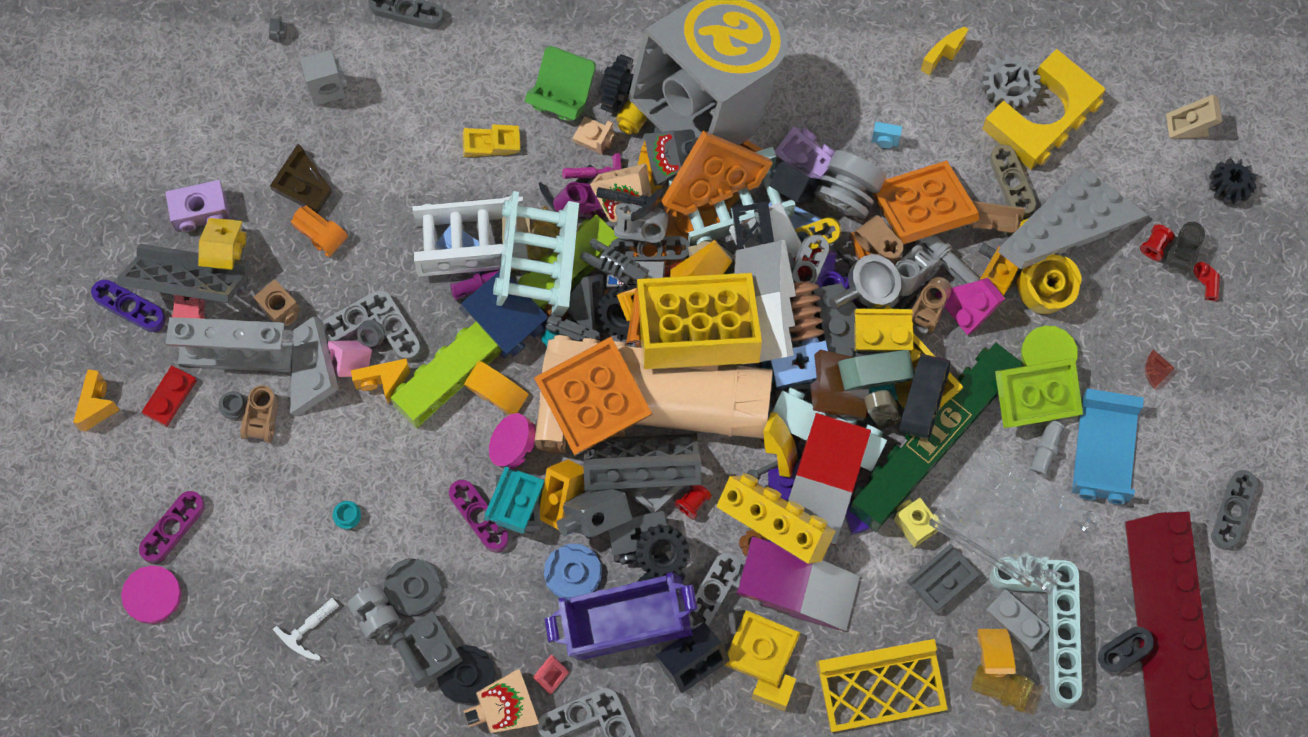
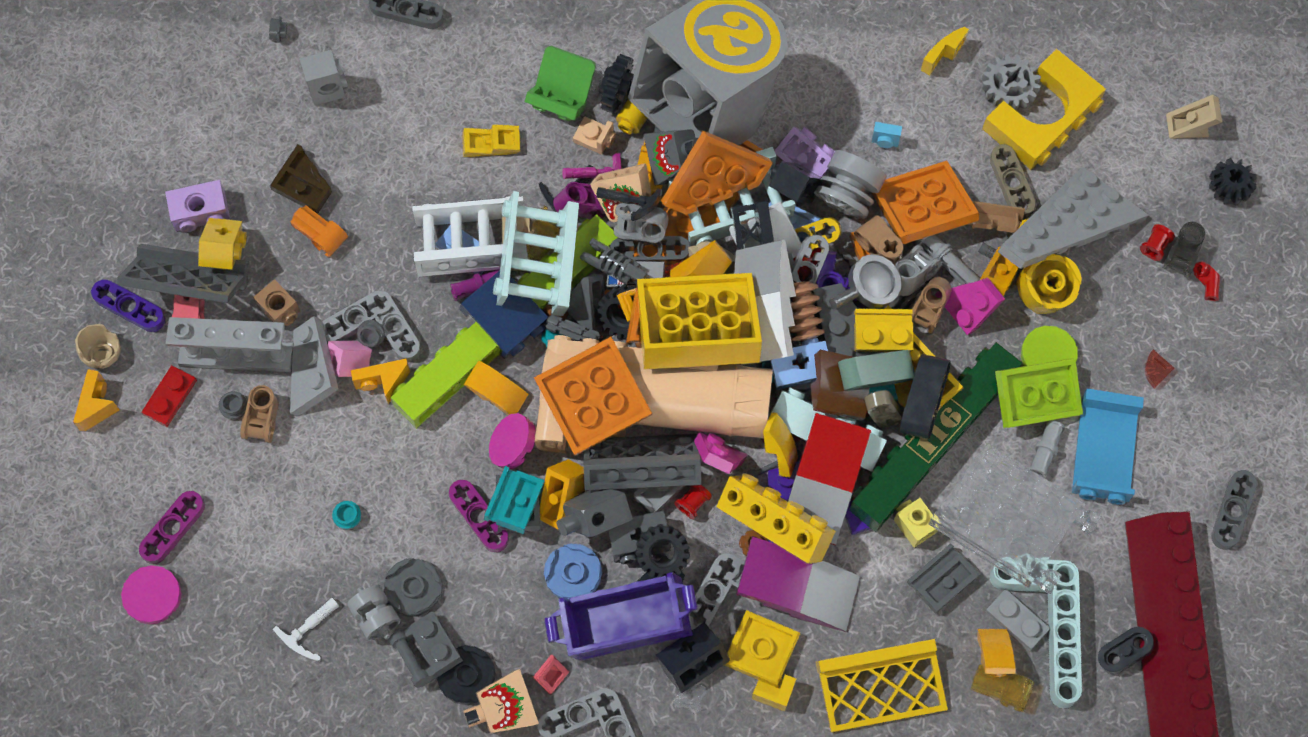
none -> tan hair [75,324,121,369]
none -> dark pink wing [694,432,748,474]

